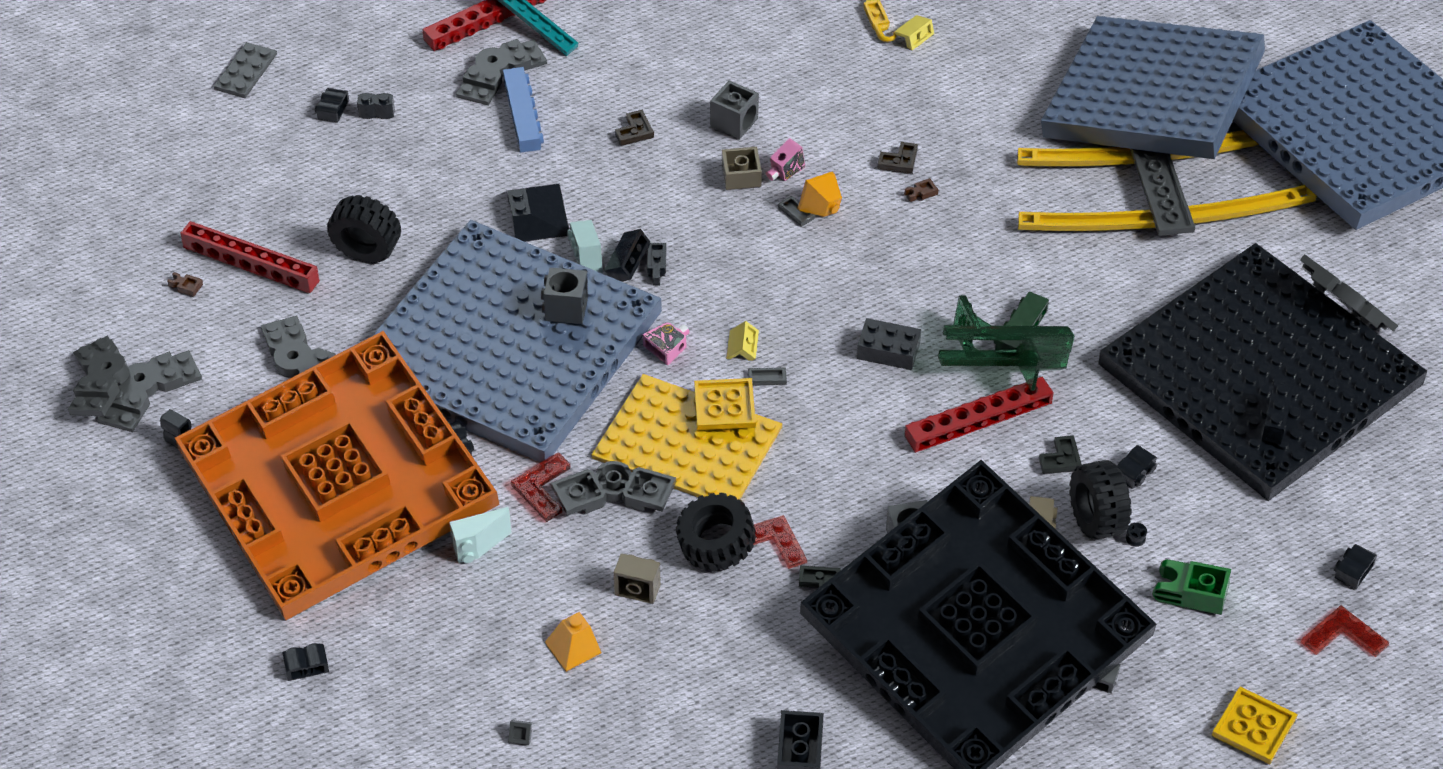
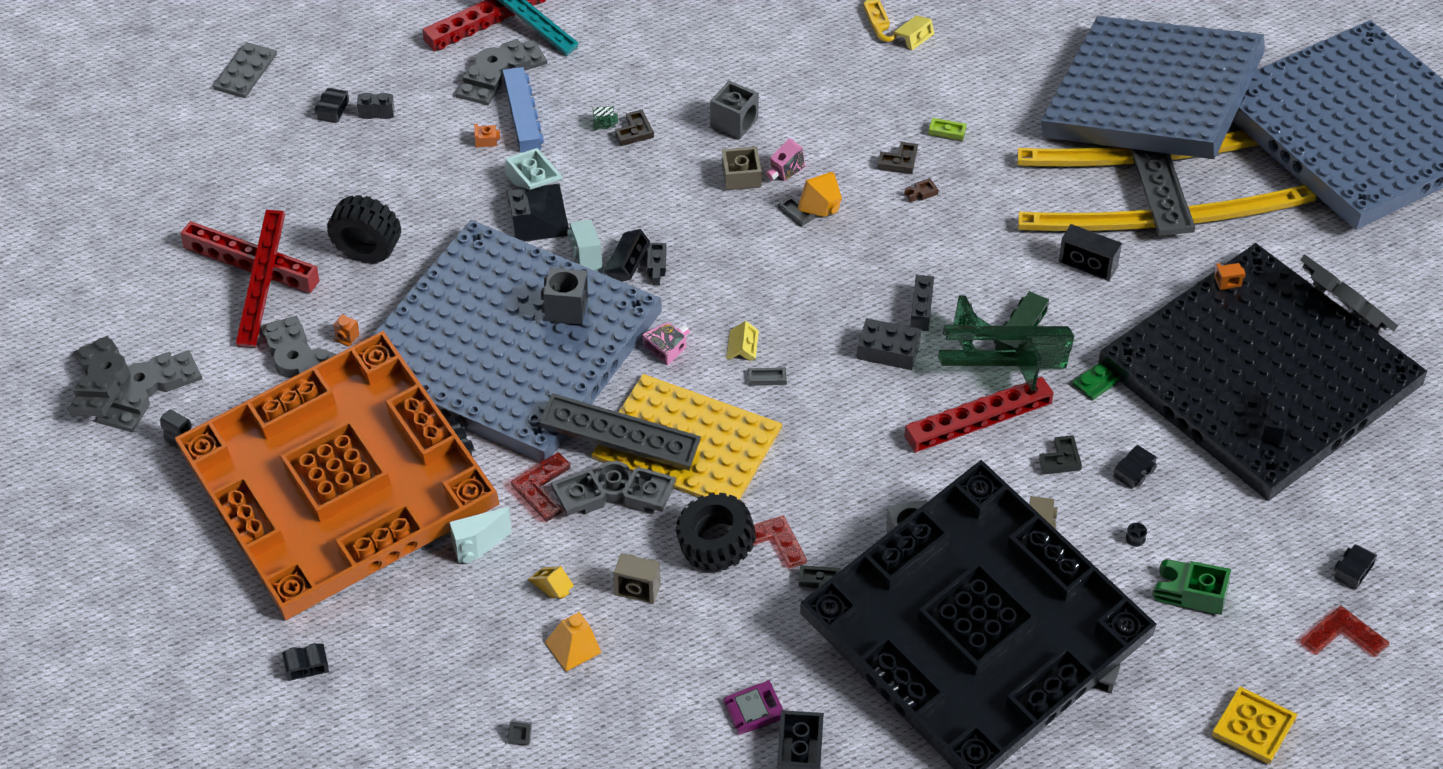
reddish brown plate [167,272,203,297] -> none
yellow plate [694,378,756,430] -> none
black tyre [1069,460,1132,540] -> none
none -> red plate [235,210,285,348]
none -> orange brick [333,314,360,347]
none -> orange brick [474,124,500,147]
none -> light aqua slope [505,148,562,190]
none -> yellow slope [528,566,574,599]
none -> dark grey plate [539,393,701,471]
none -> clear green brick [593,106,618,131]
none -> magenta container [723,680,783,735]
none -> black brick [910,275,934,331]
none -> lime plate [928,118,967,141]
none -> black brick [1059,224,1122,281]
none -> green plate [1073,362,1120,401]
none -> orange brick [1214,263,1245,290]

